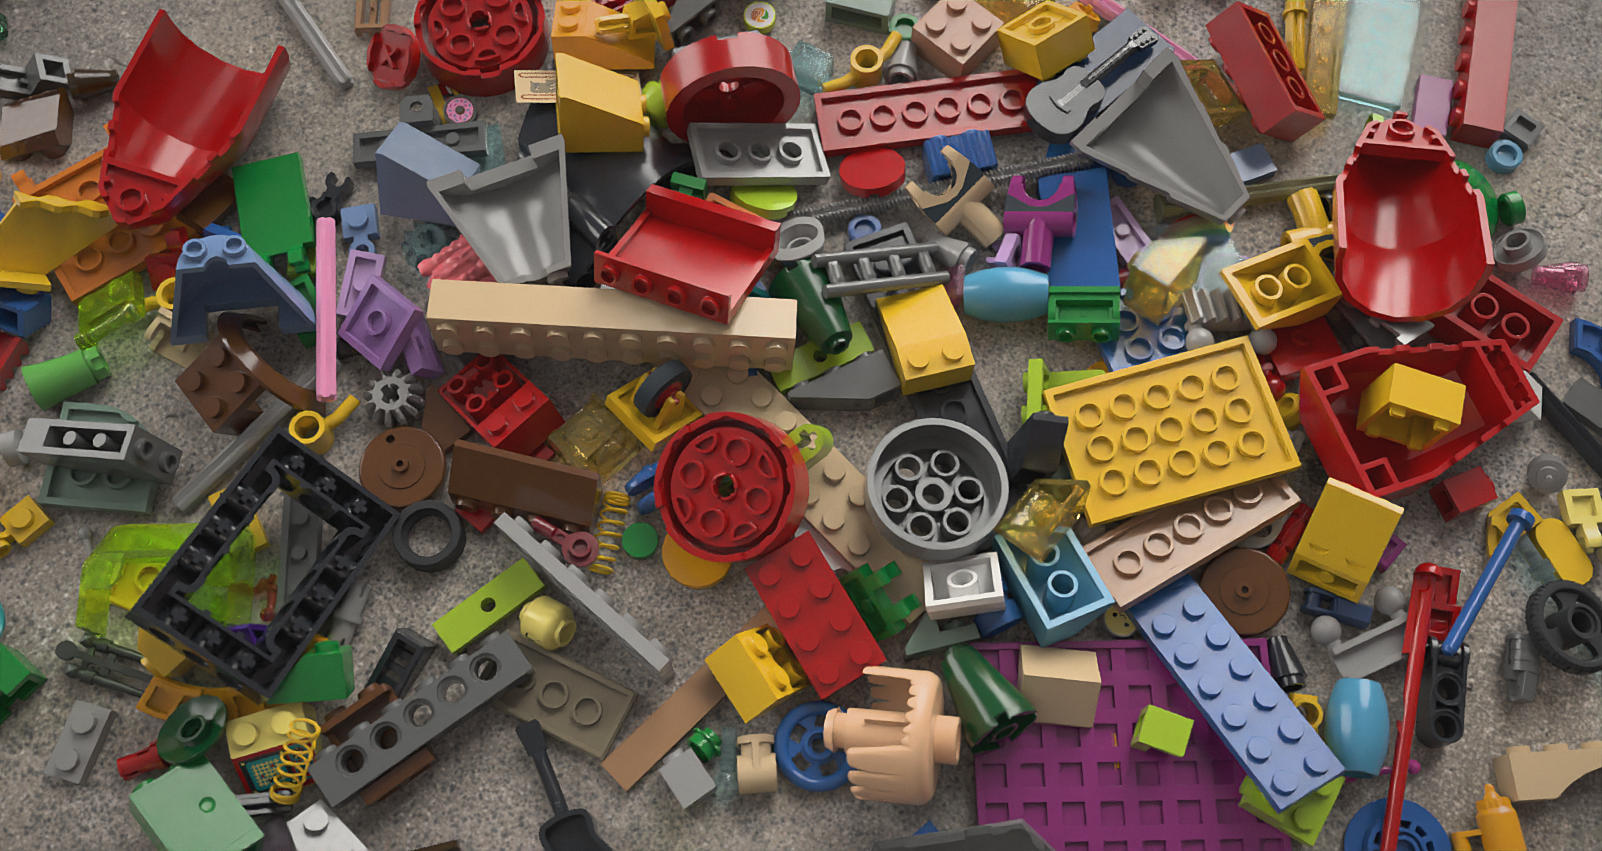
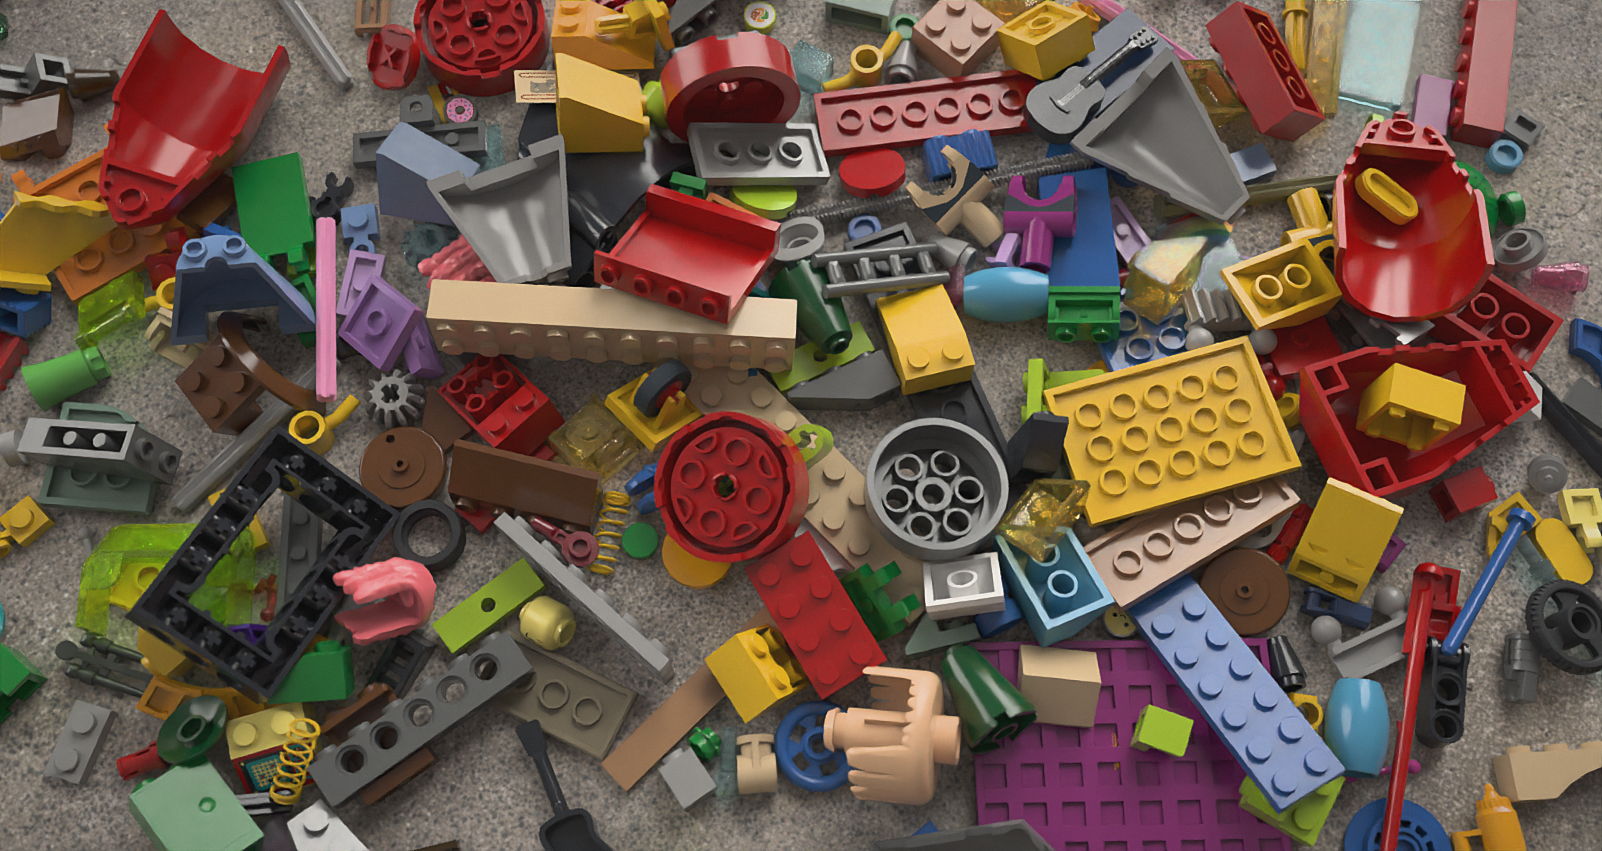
none -> coral piece [333,557,437,646]
none -> yellow tile [1355,168,1418,225]

